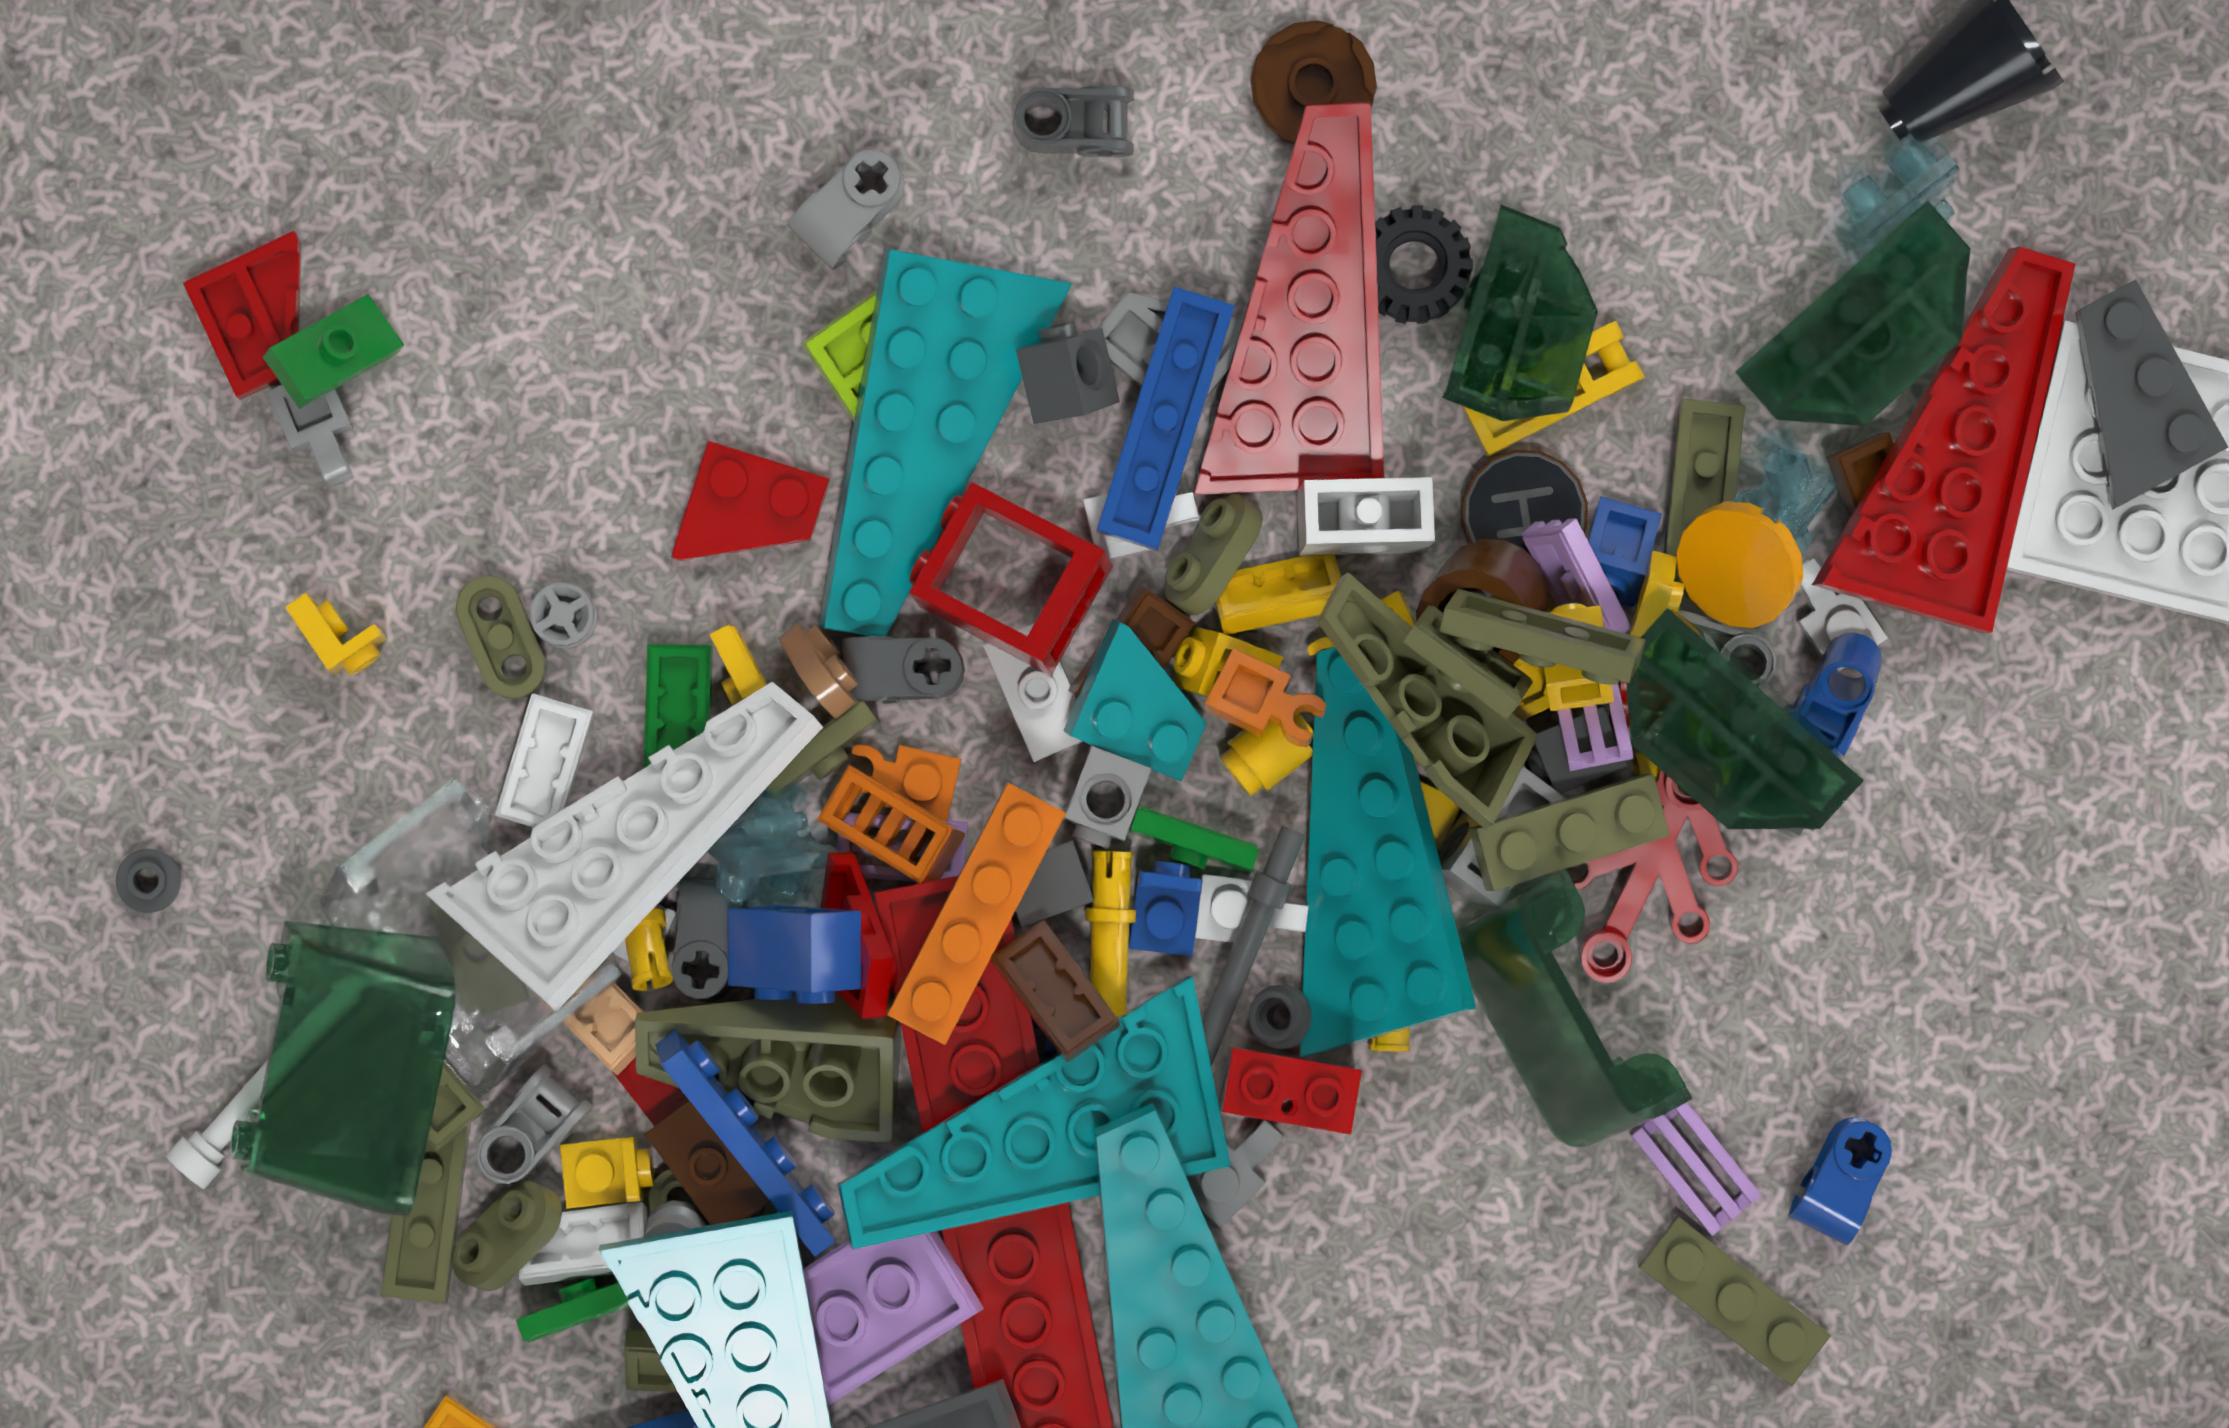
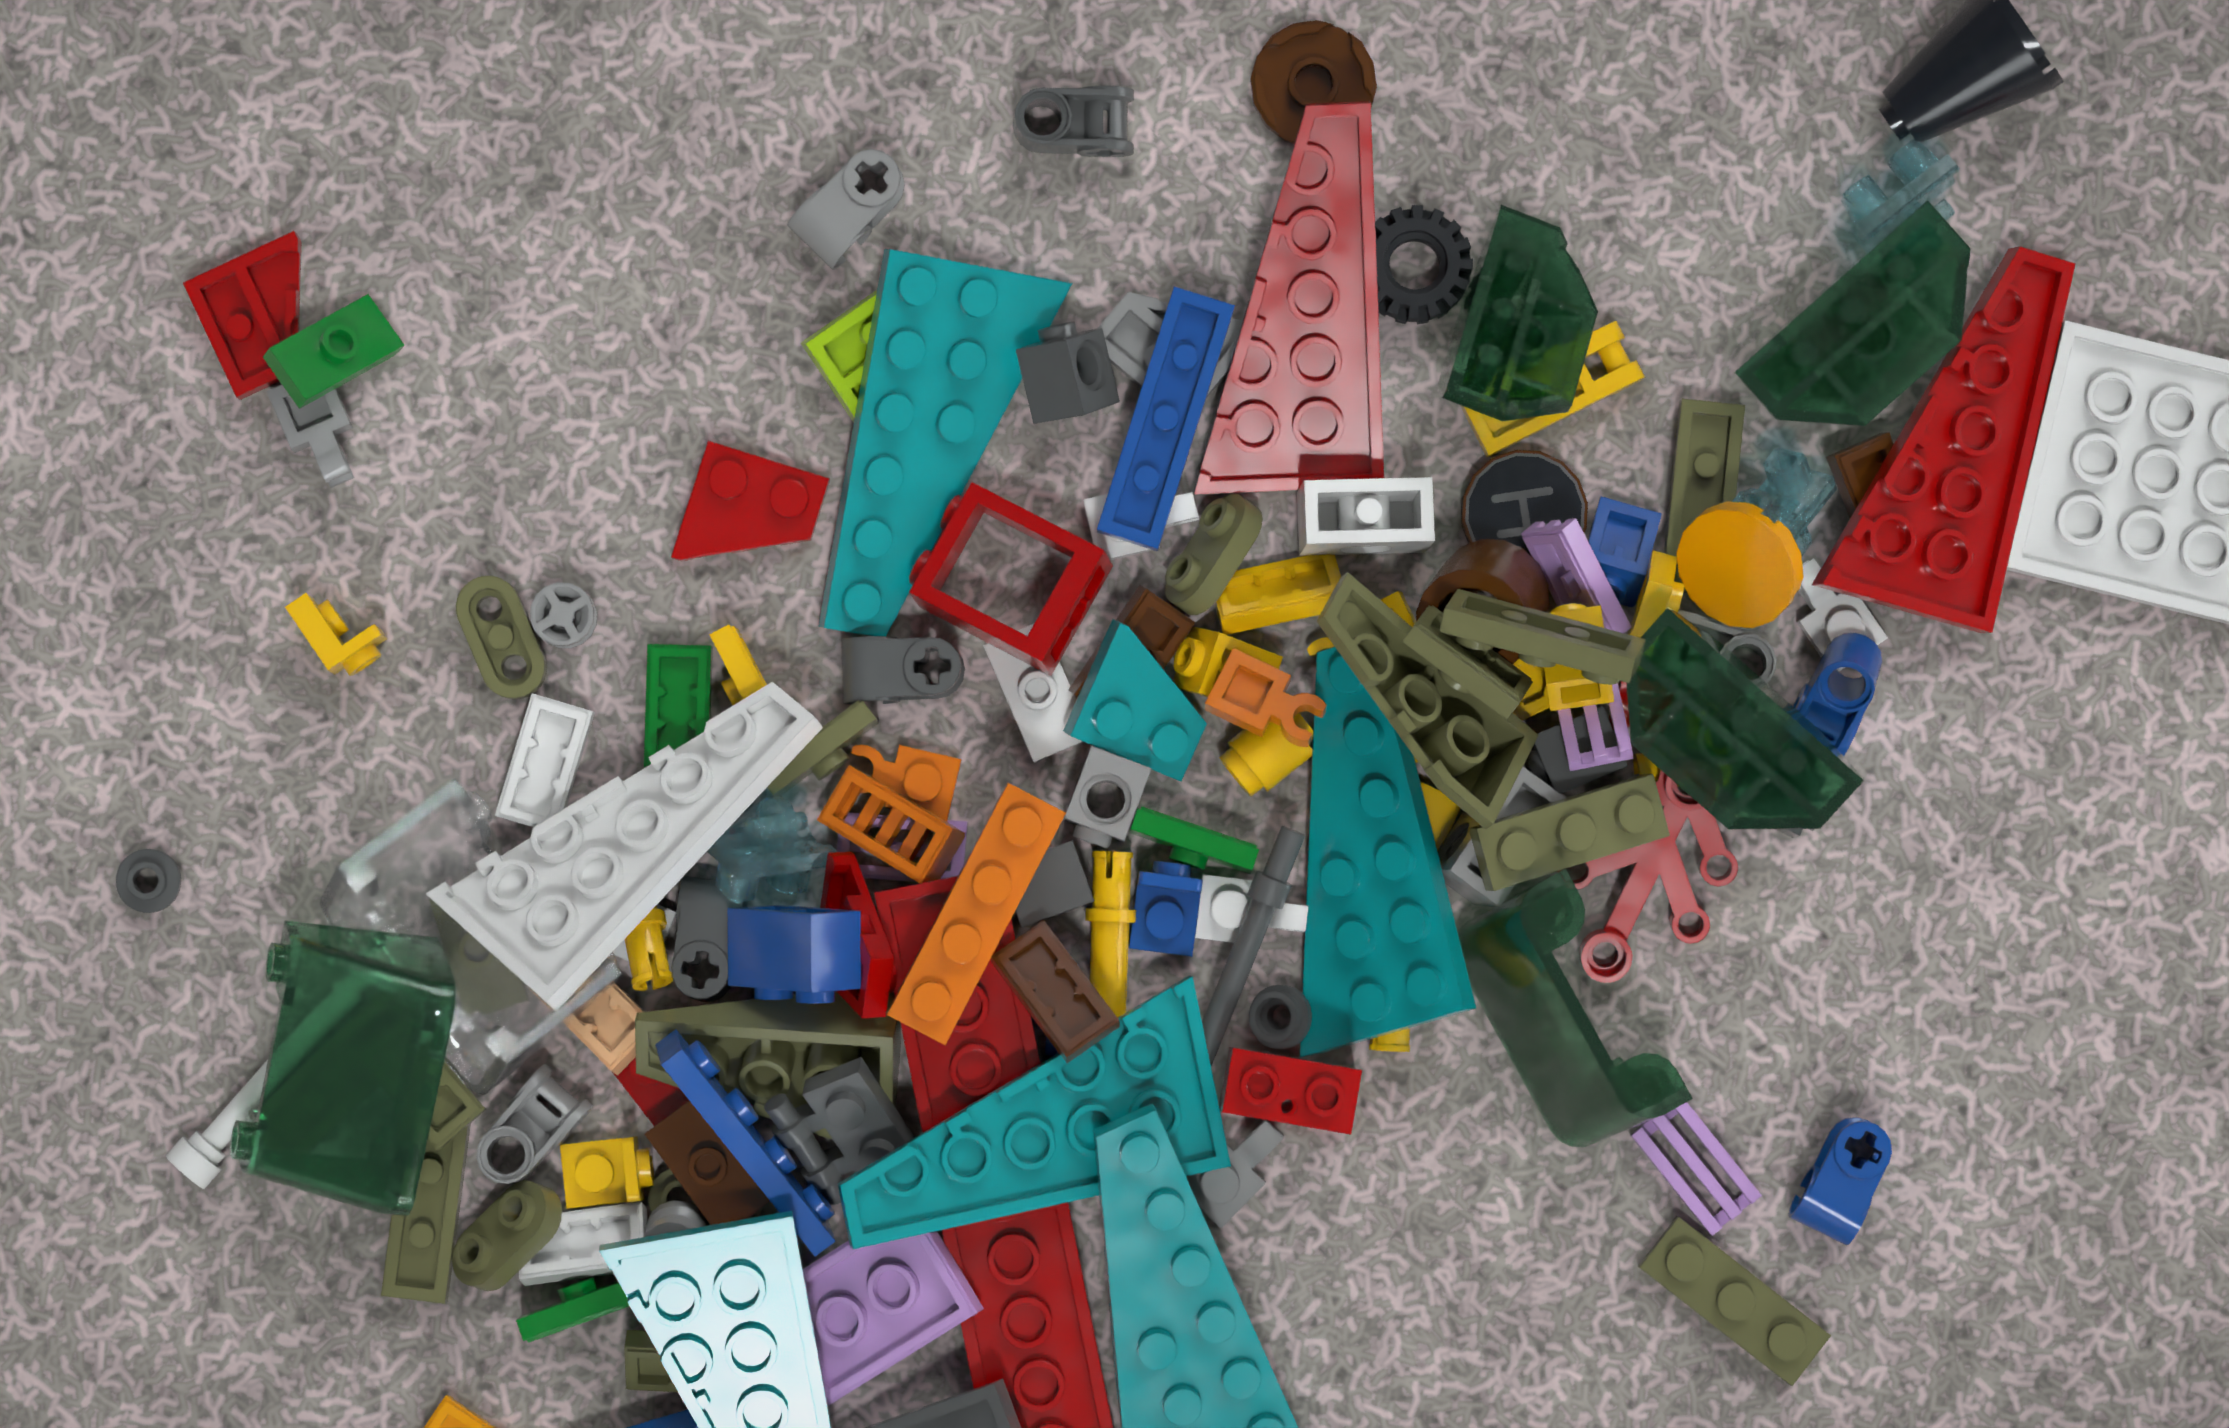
medium nougat plate [778,622,859,719] -> none
dark grey wing [2075,279,2229,510] -> none
none -> dark grey plate [764,1057,915,1205]

